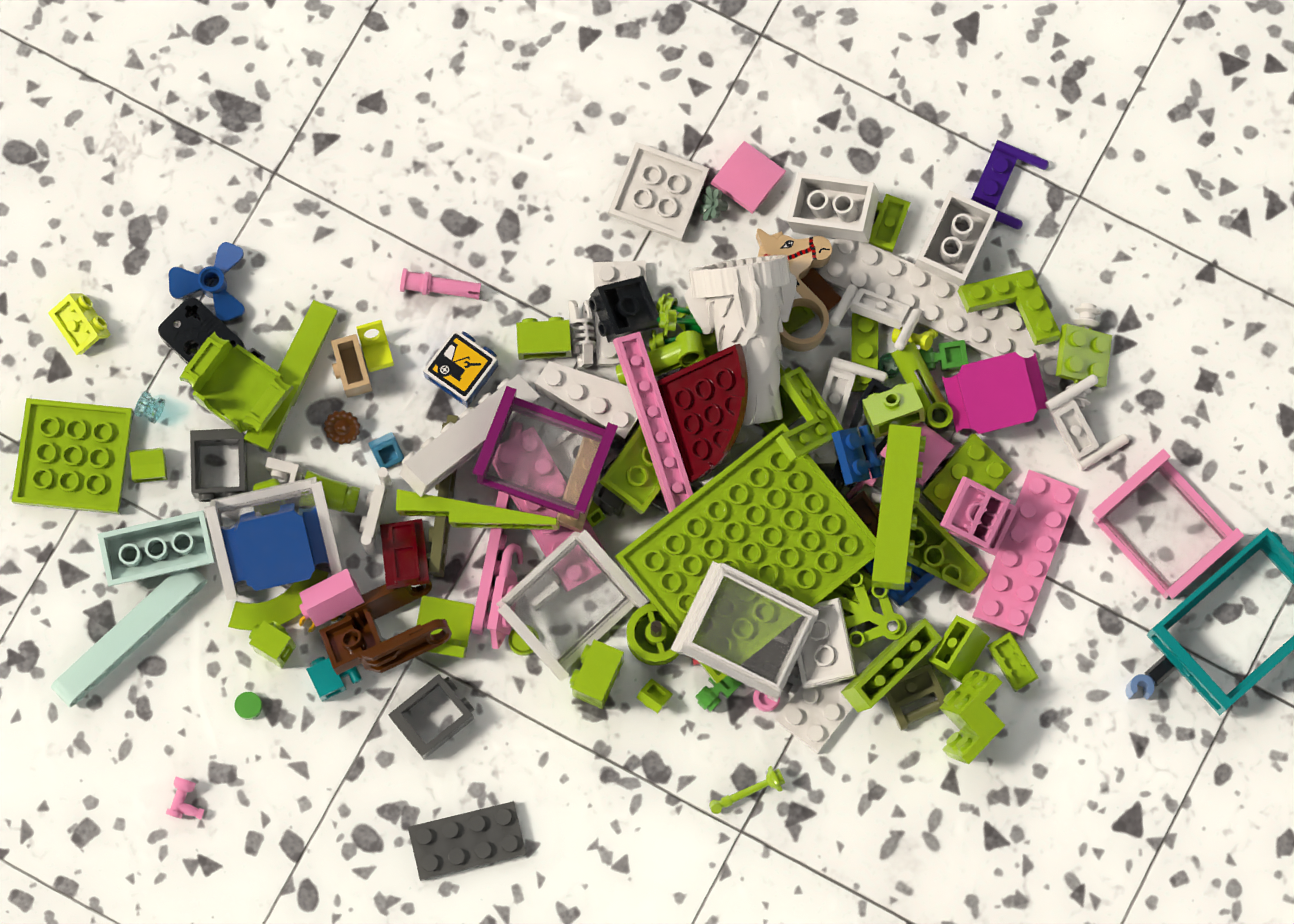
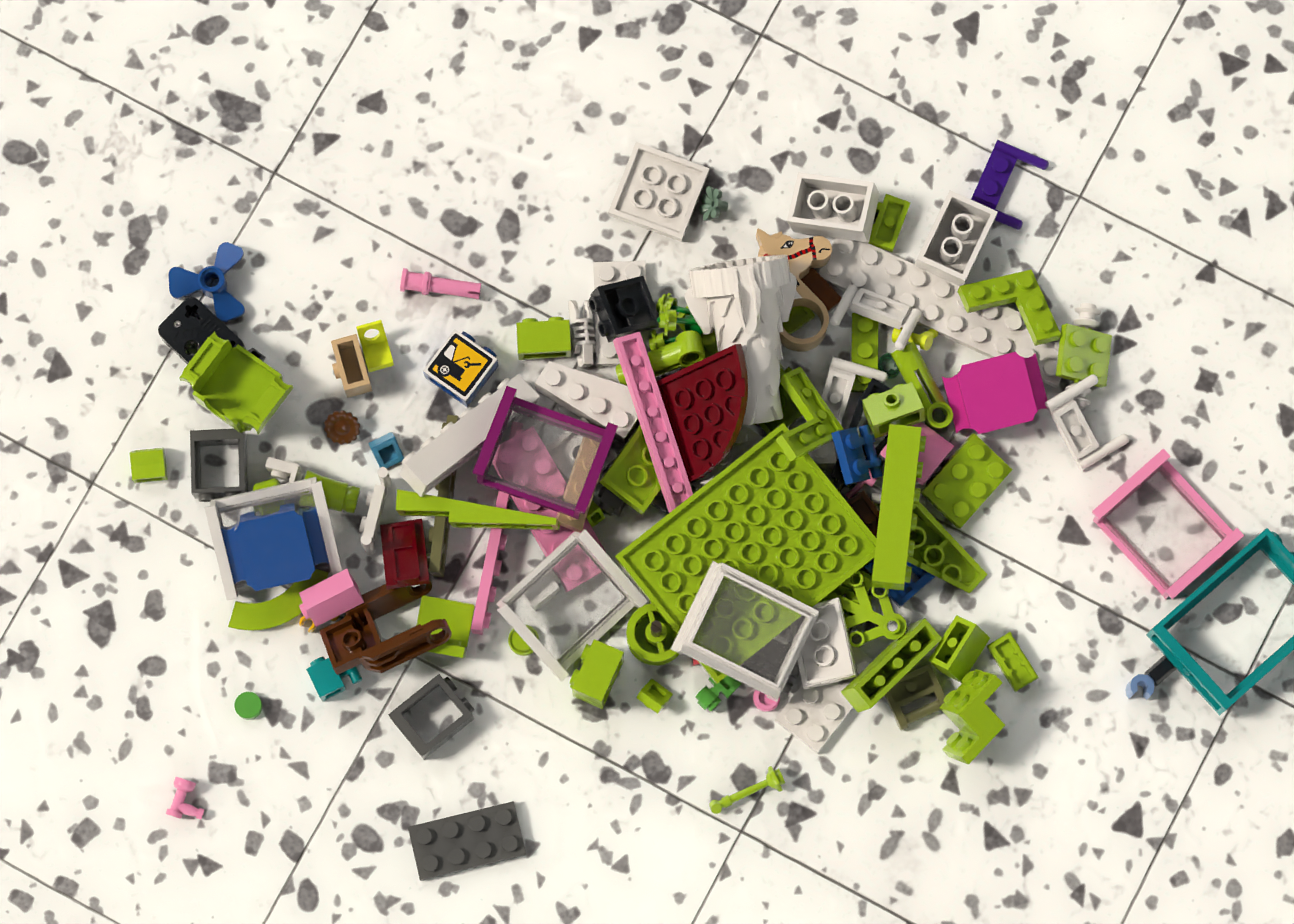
lime plate [11,398,133,514] -> none
neon yellow bracket [48,293,111,355] -> none
light aqua beam [51,567,207,707] -> none
light aqua slope [97,510,215,587] -> none
clear light blue wheel [134,391,165,424] -> none
lime slope [244,300,338,453] -> none
lime brick [249,621,296,668] -> none
bright pink plate [487,543,523,649] -> none
bright pink slope [711,141,786,214] -> none
bright green plate [919,340,969,371] -> none
bright pink bracket [940,477,1018,556] -> none
bright pink plate [972,470,1079,637] -> none

